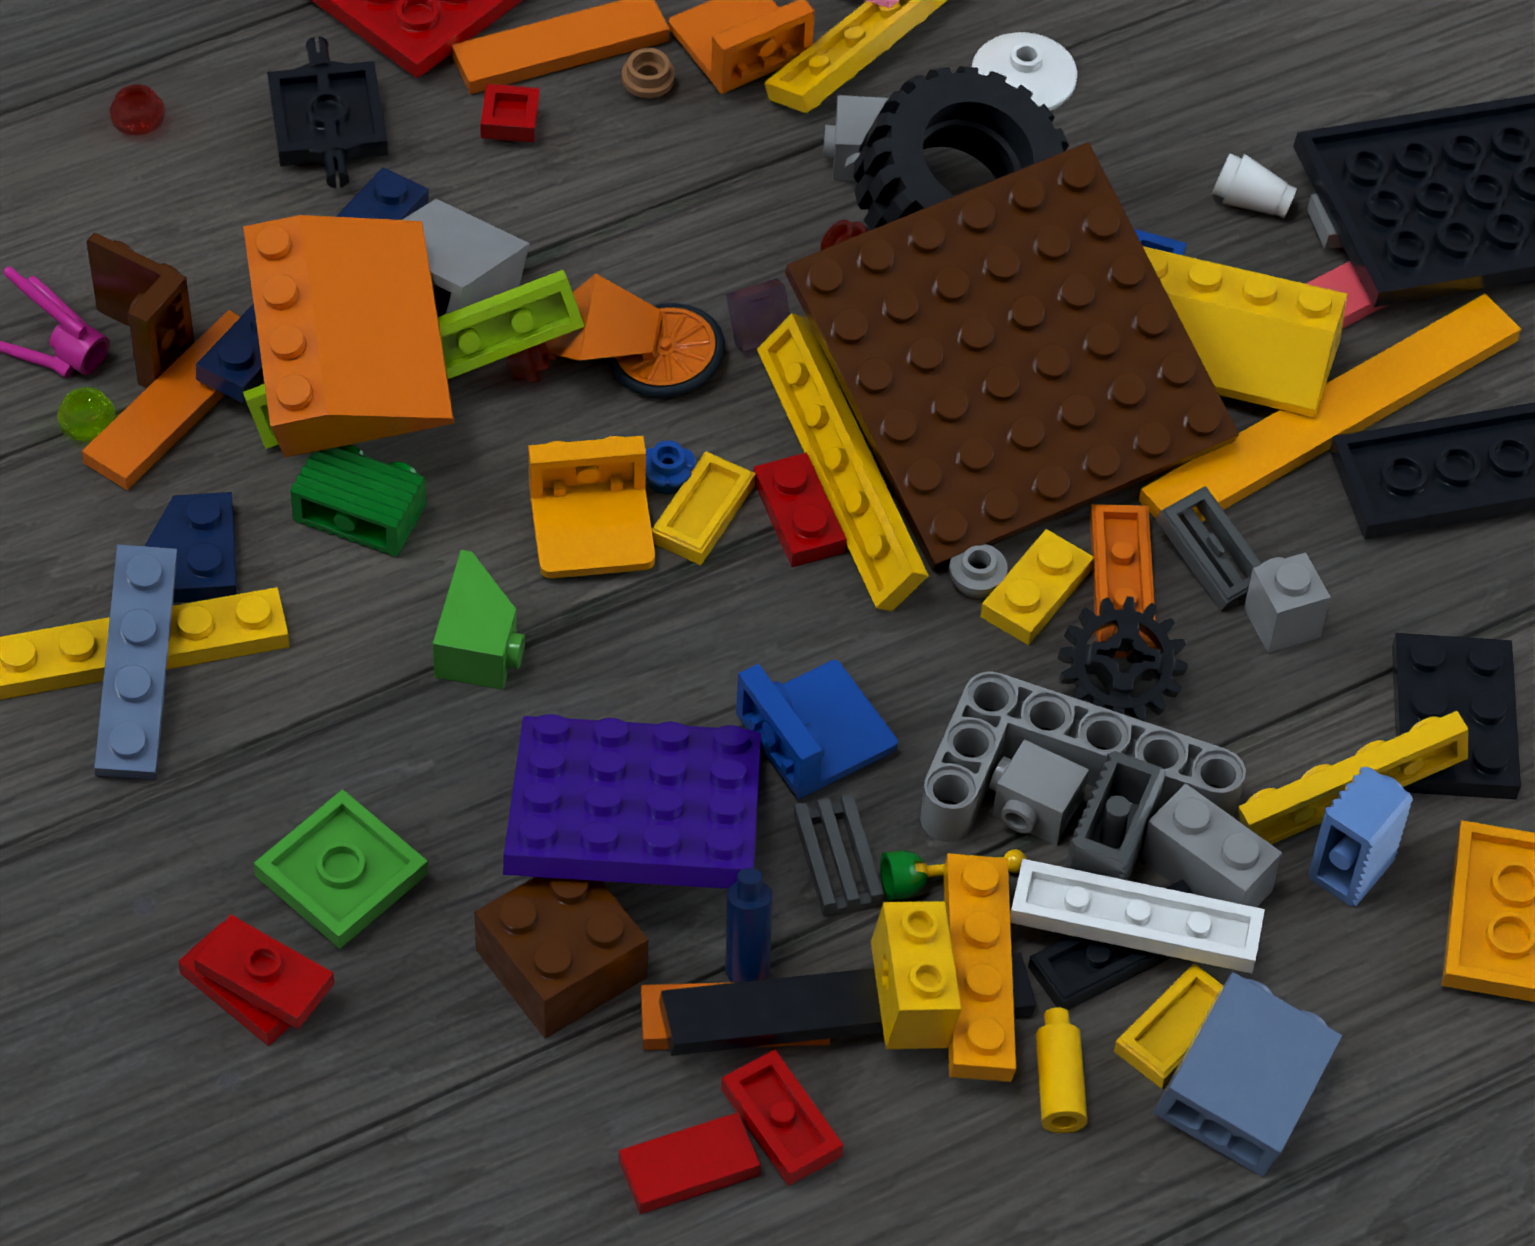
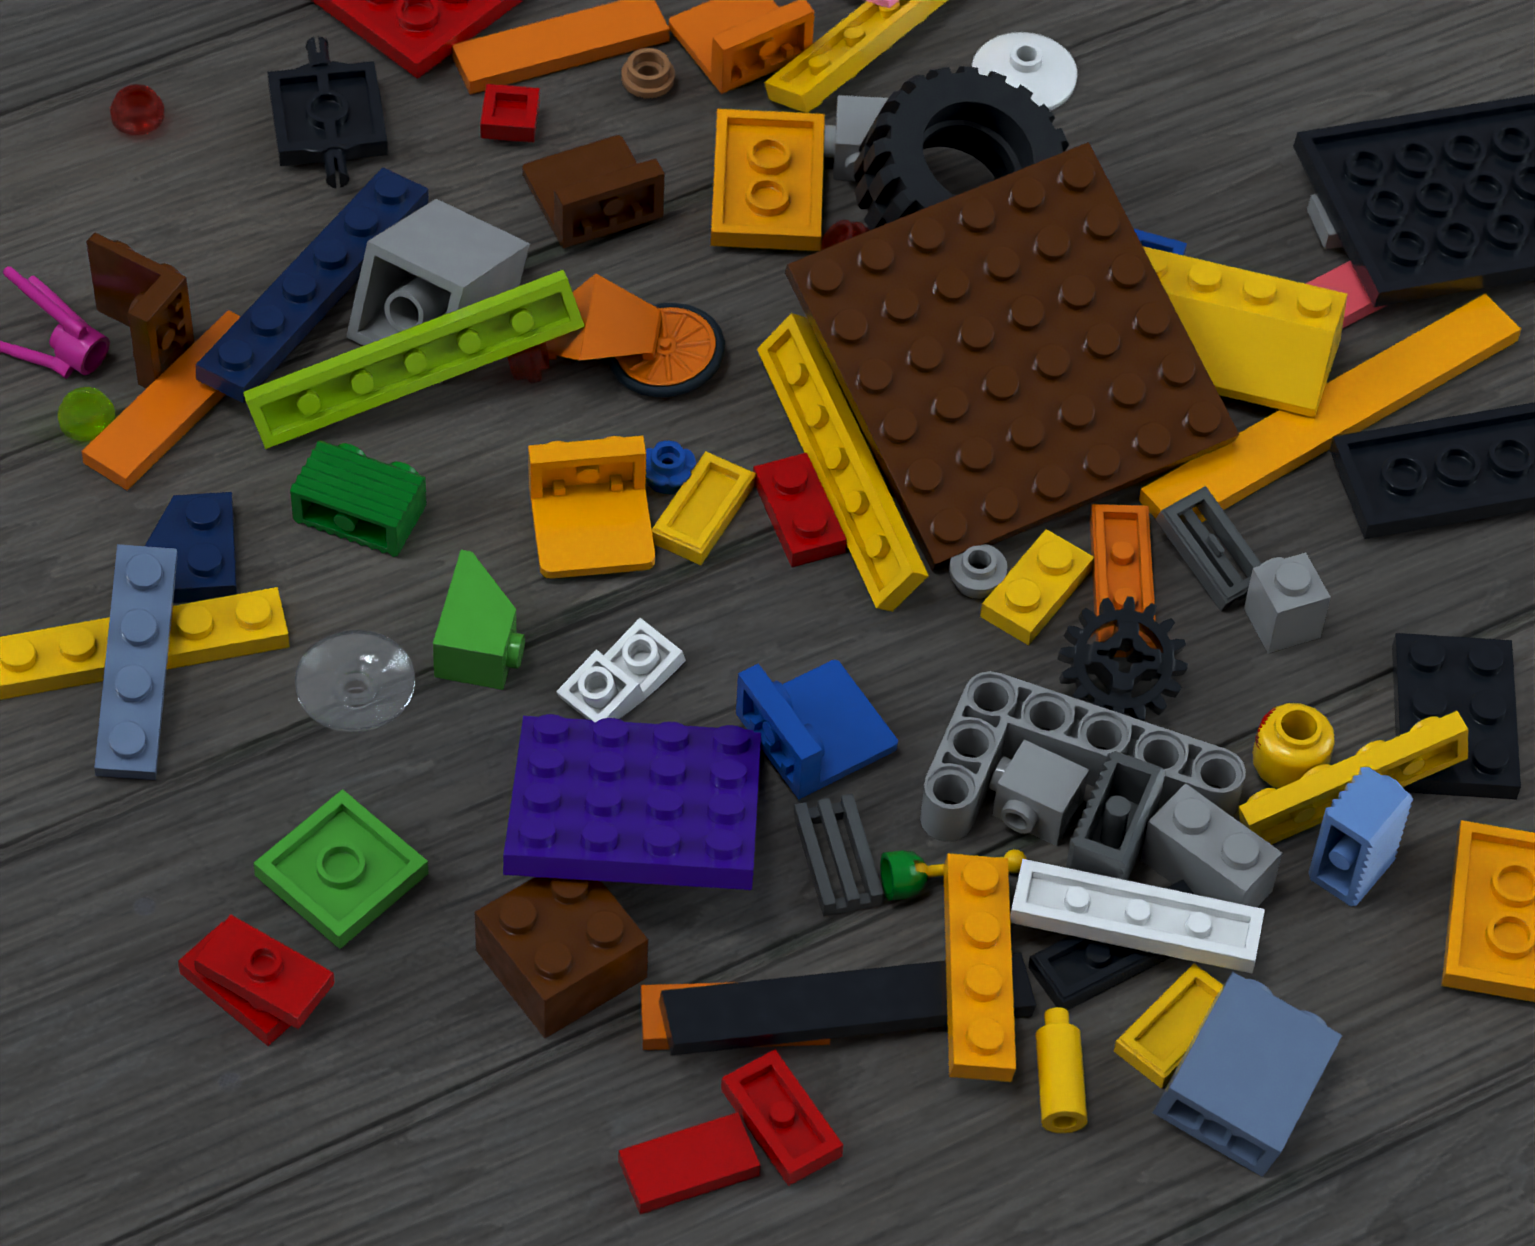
orange slope [243,215,455,458] -> none
dark blue cylinder [725,868,772,983] -> none
plate [726,278,790,352] -> none
yellow brick [871,901,962,1049] -> none
white cone [1212,153,1297,218] -> none
none -> clear dish [295,630,415,732]
none -> reddish brown bracket [522,135,665,249]
none -> white slope [556,618,686,722]
none -> light orange plate [711,109,825,251]
none -> yellow head [1252,703,1335,789]

